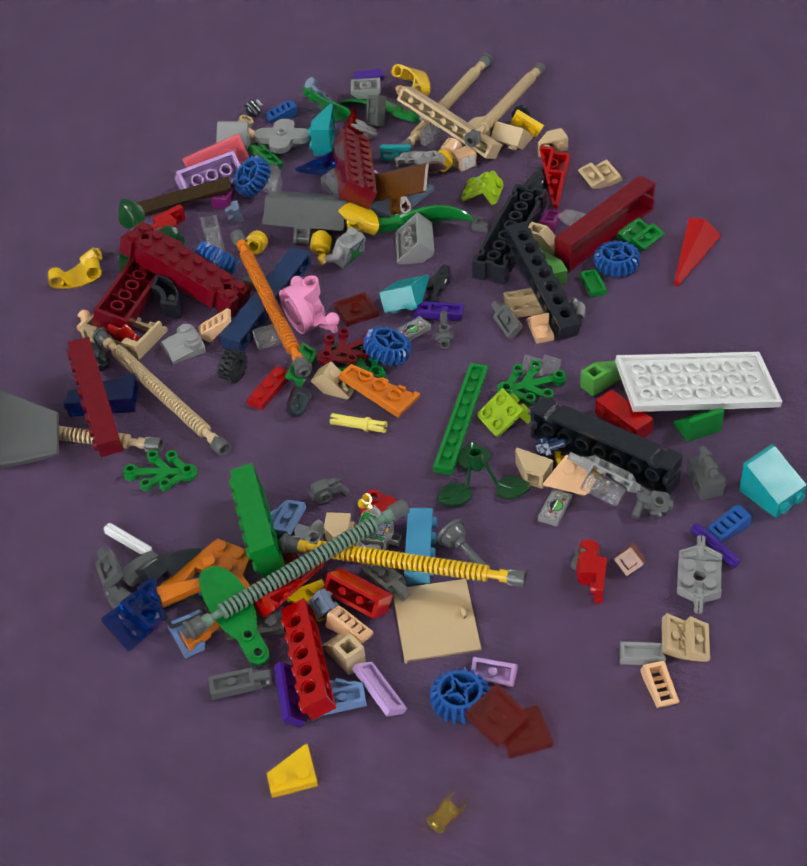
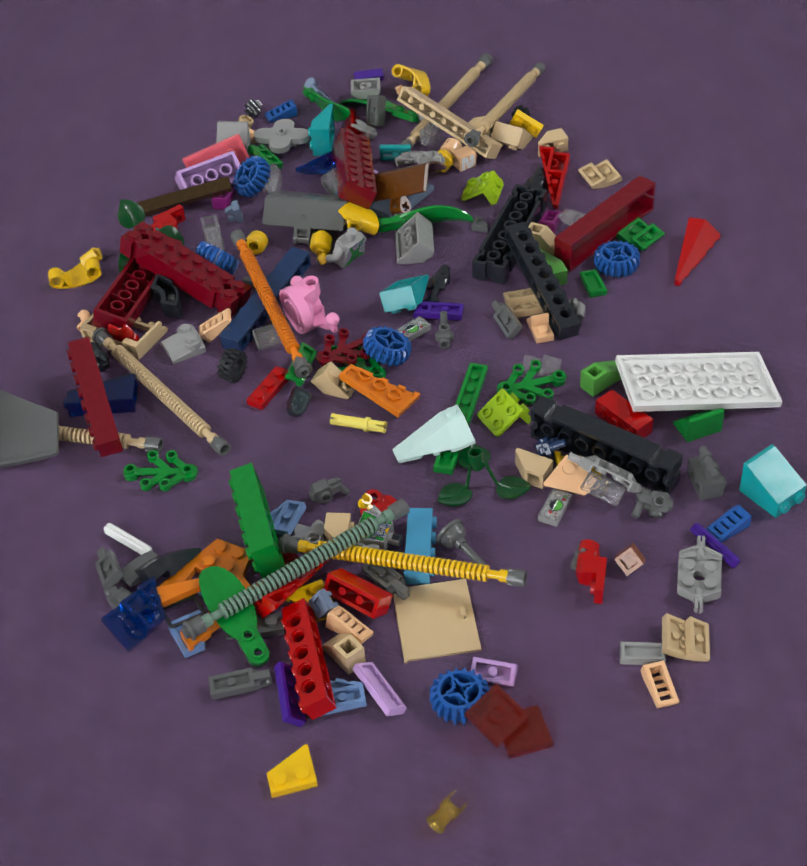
clear red tile [333,292,379,327] -> none
none -> light aqua wedge [392,405,476,463]

